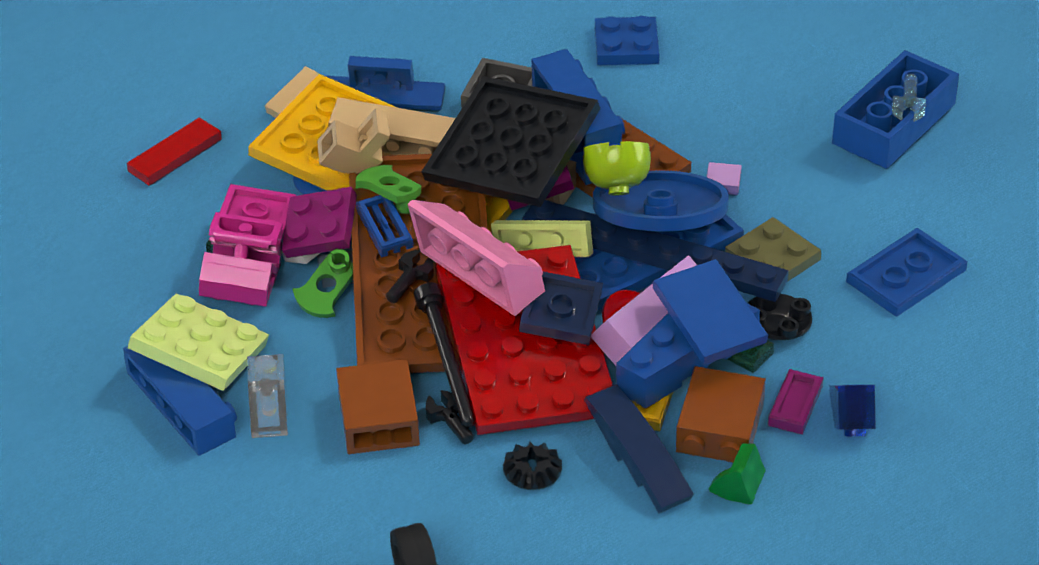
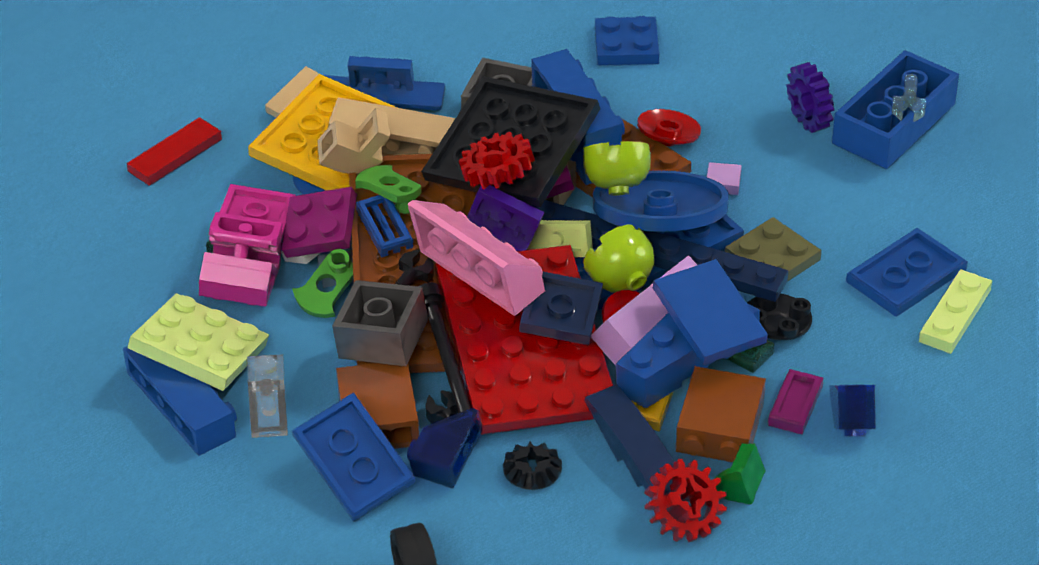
none -> blue tile [292,392,415,522]
none -> flat silver brick [332,280,428,366]
none -> clear blue slope [407,408,483,489]
none -> red gear [459,132,535,189]
none -> dark purple bracket [467,185,545,251]
none -> lime cylinder [583,224,654,293]
none -> red dish [637,109,701,146]
none -> red gear [644,459,727,542]
none -> dark purple gear [786,62,835,133]
none -> yellowish green plate [919,269,992,354]

